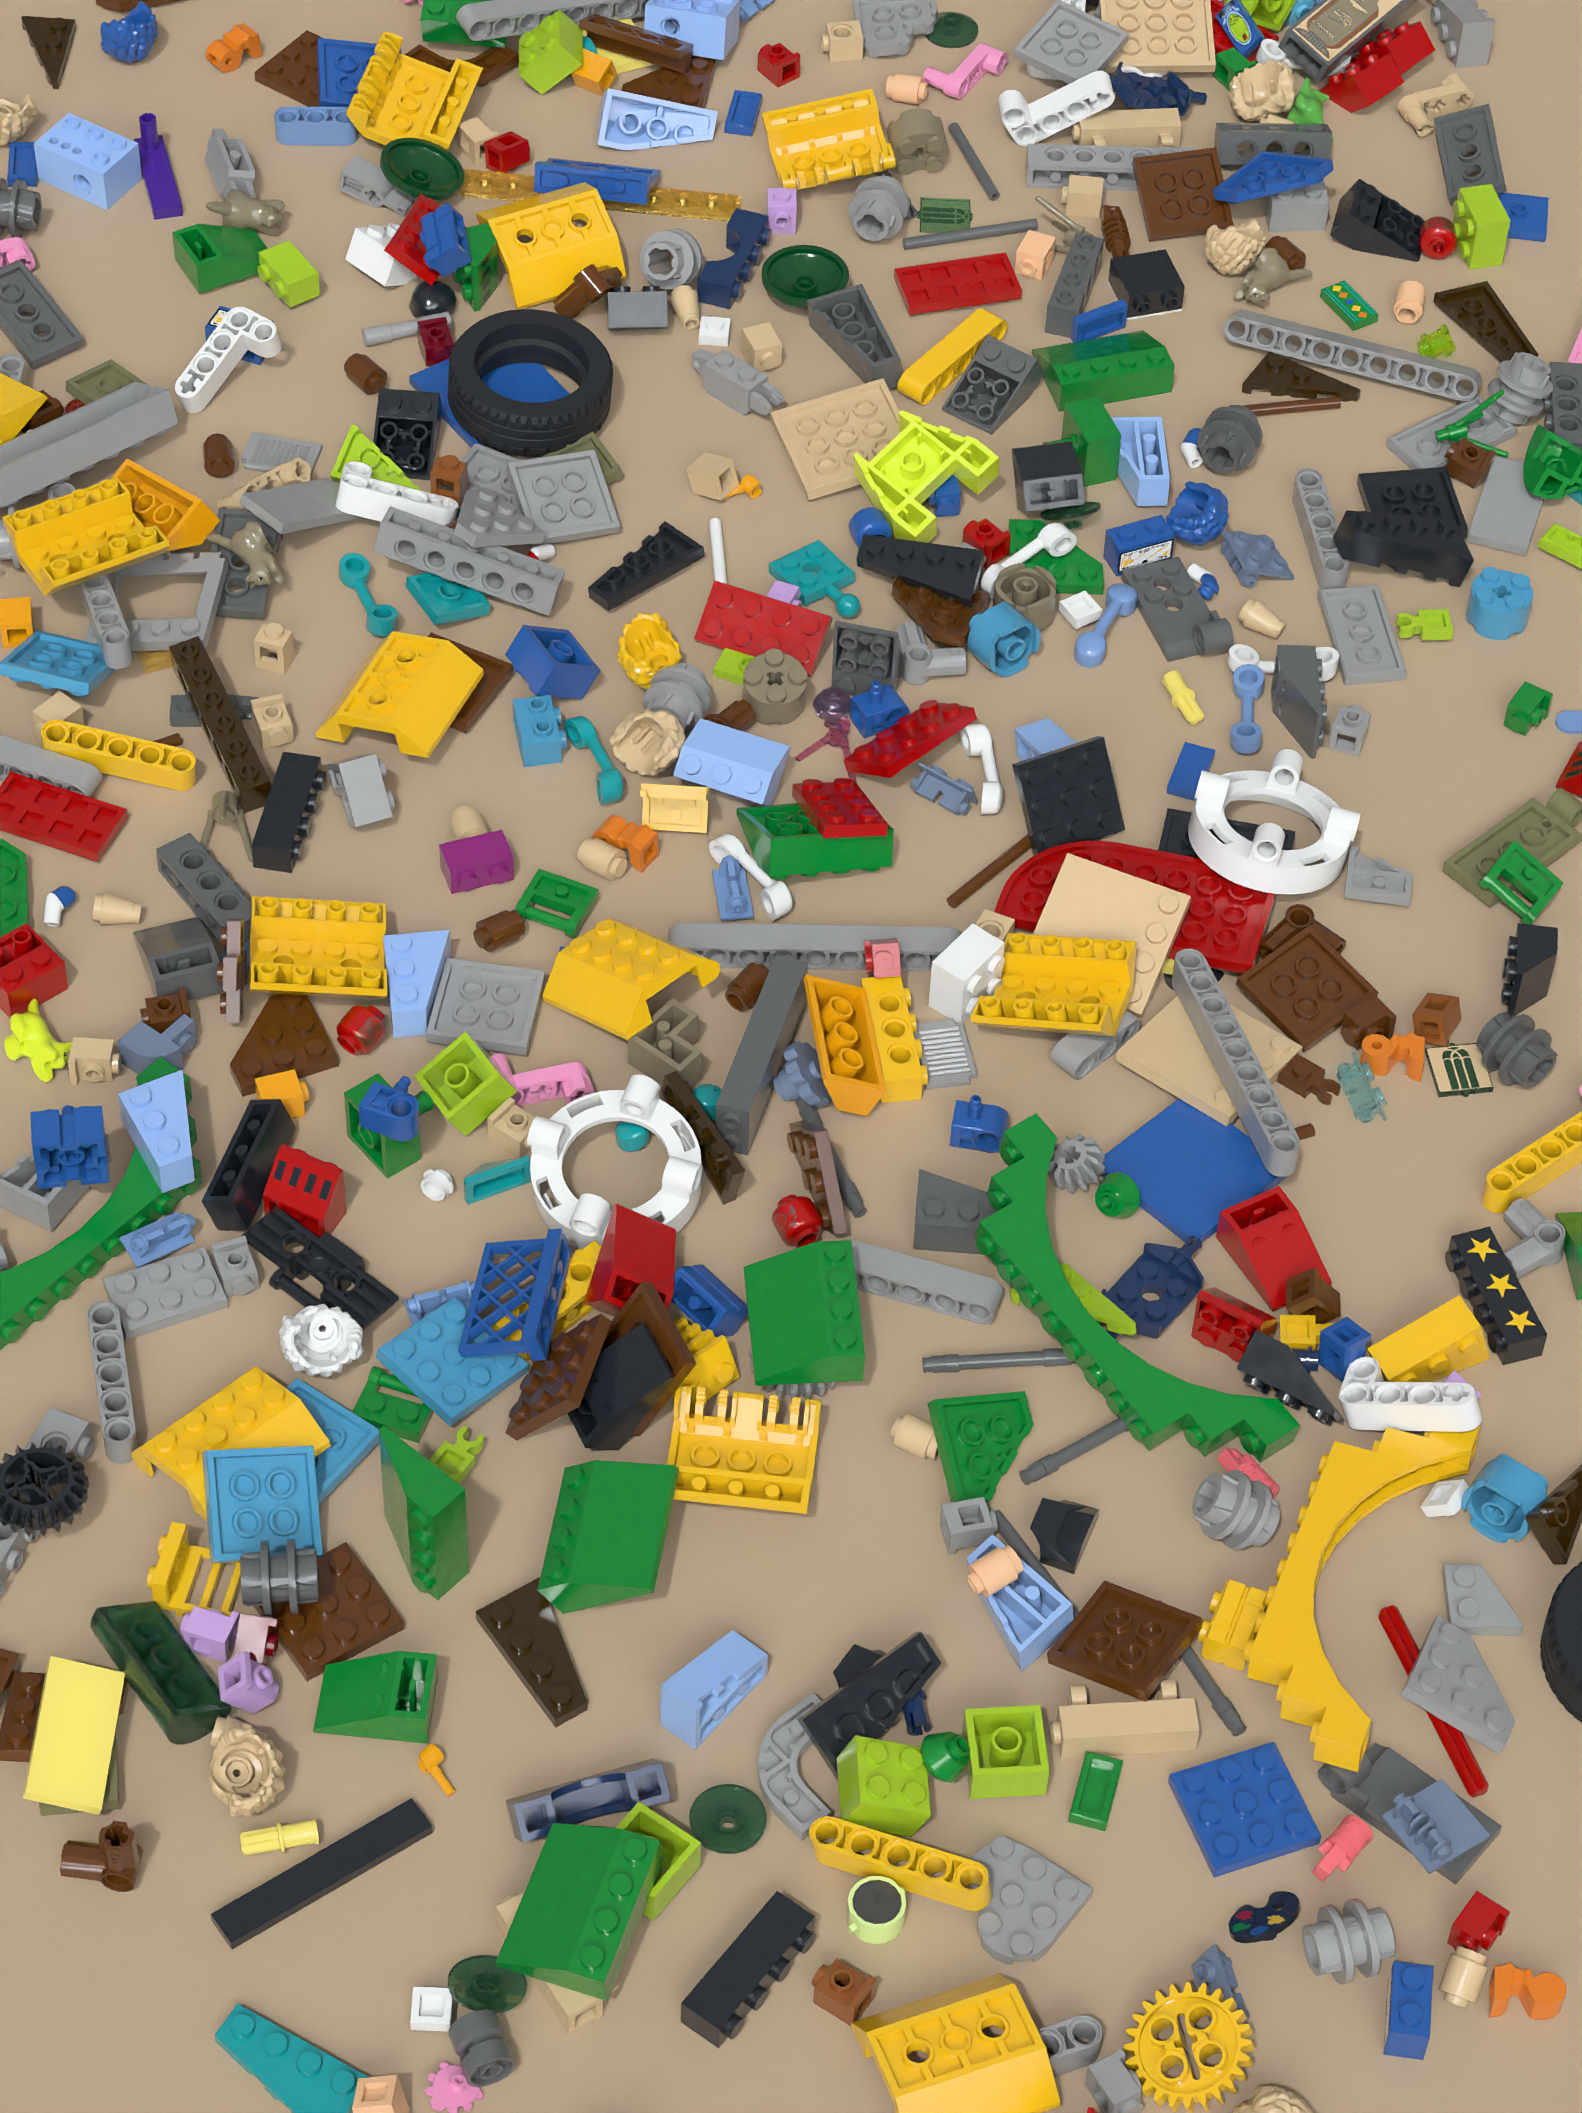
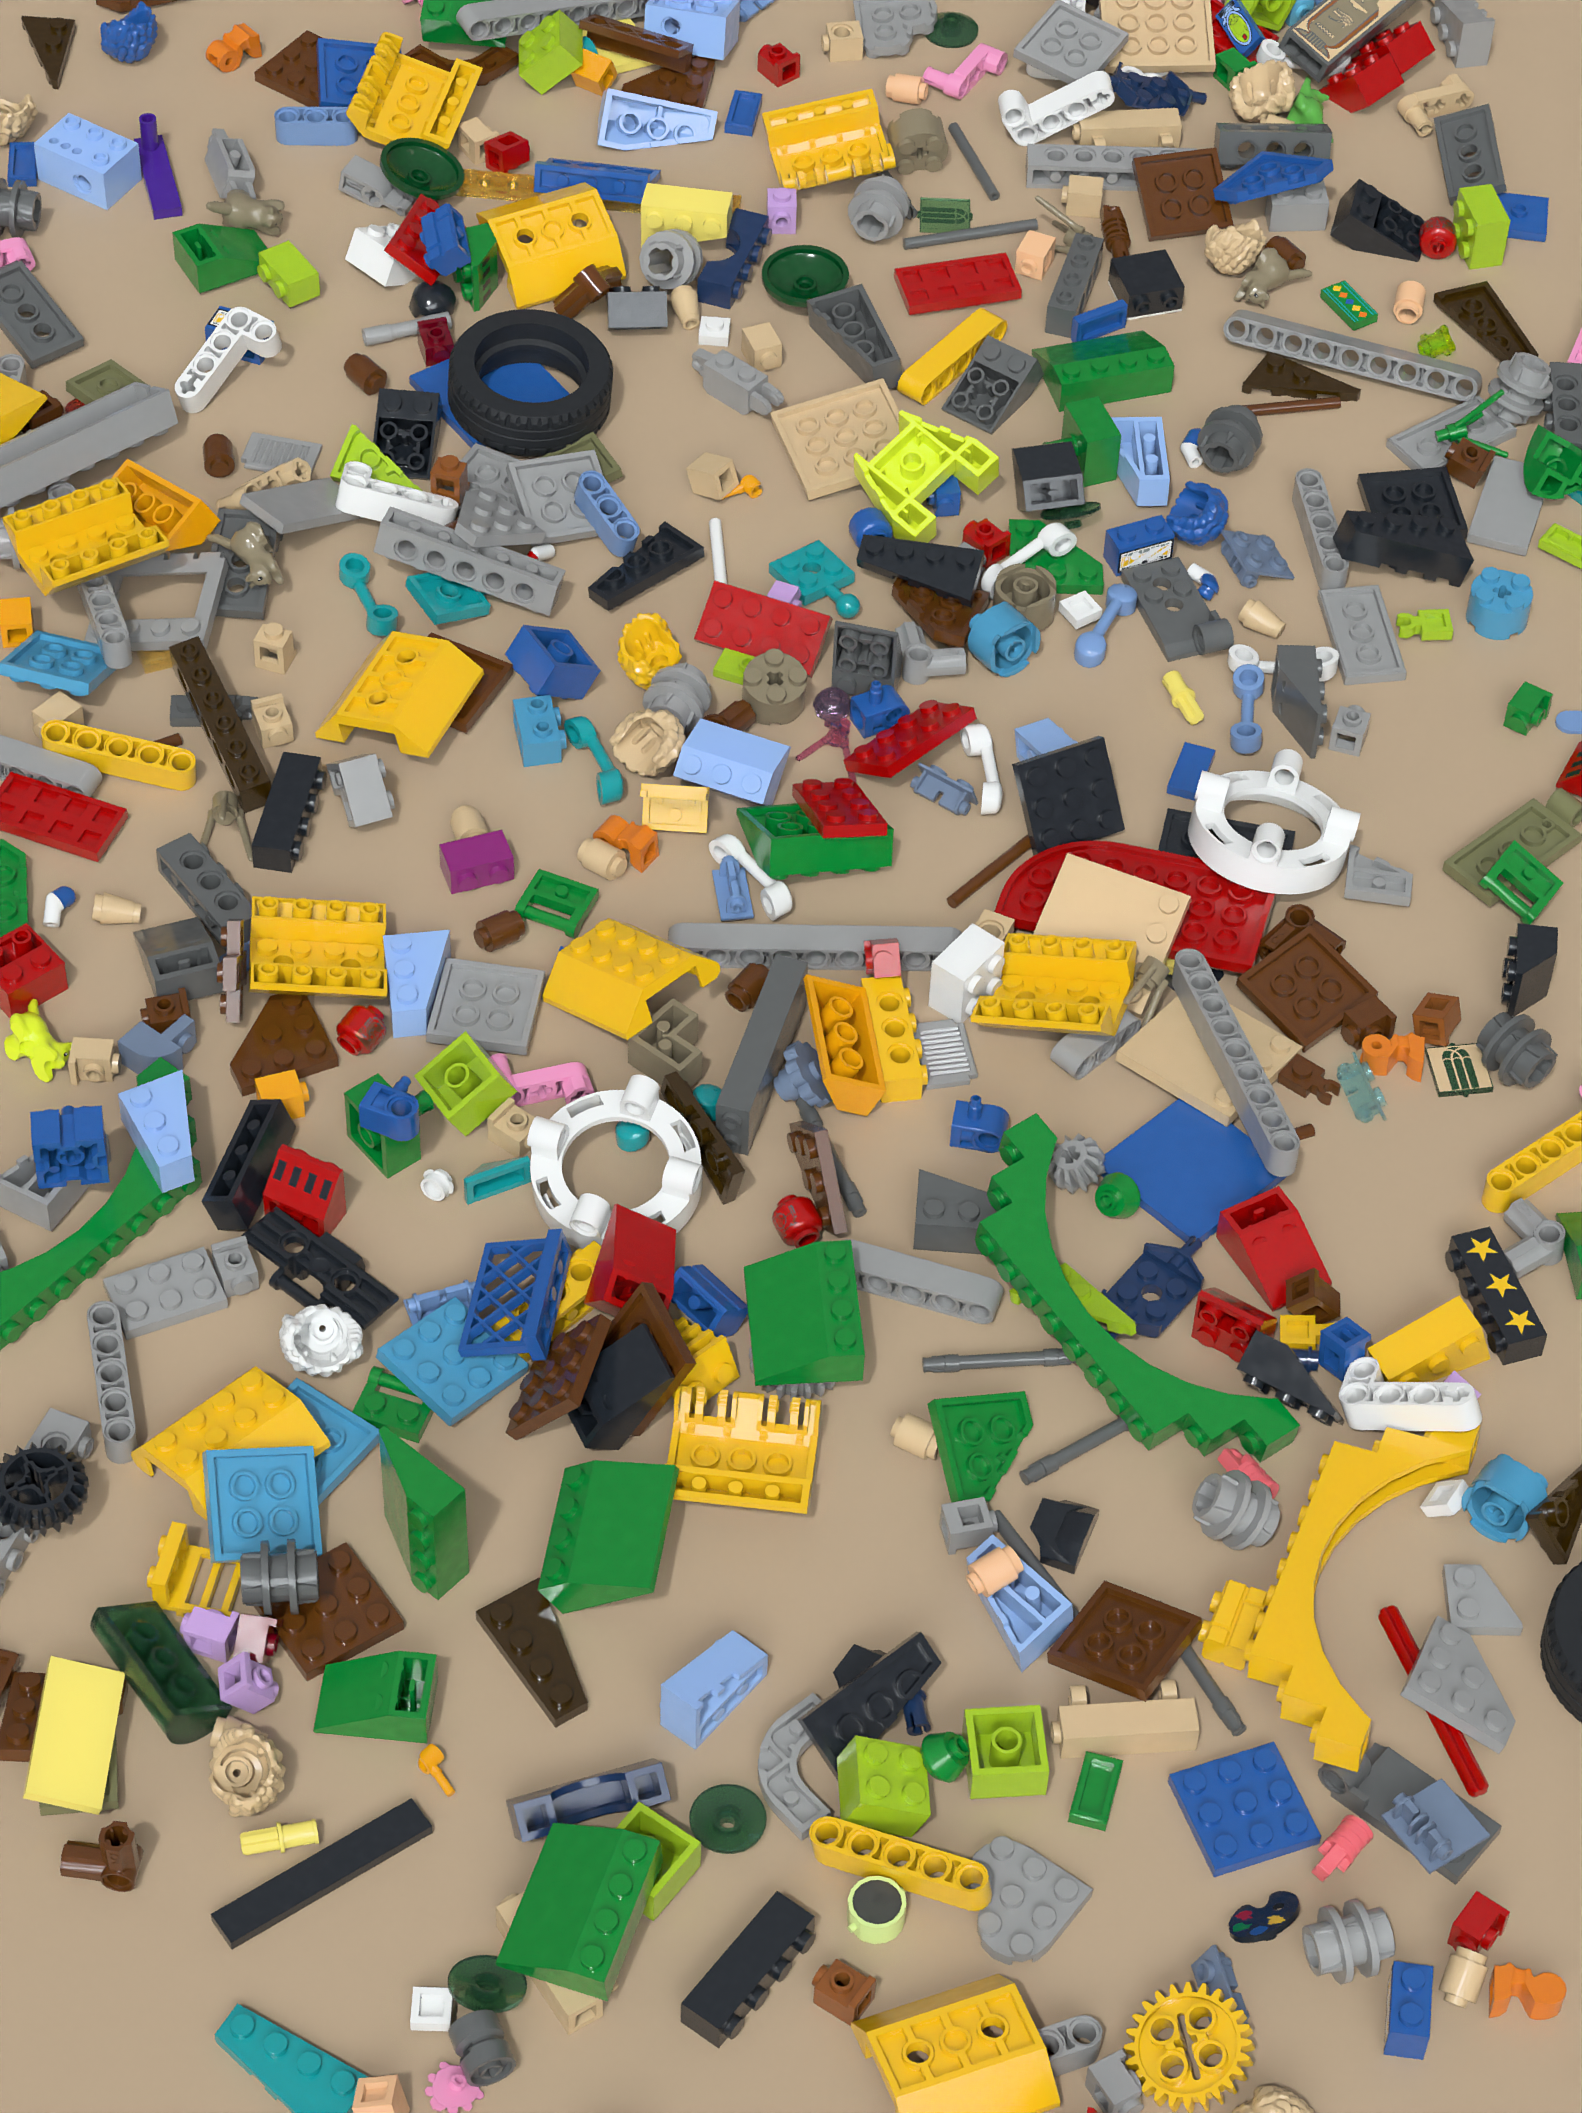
medium blue hinge [119,1212,195,1268] -> none
lime plate [429,1426,484,1484] -> none
none -> medium blue beam [574,470,640,557]
none -> light yellow wedge [641,183,733,248]
none -> dark tan plant [1123,956,1170,1029]

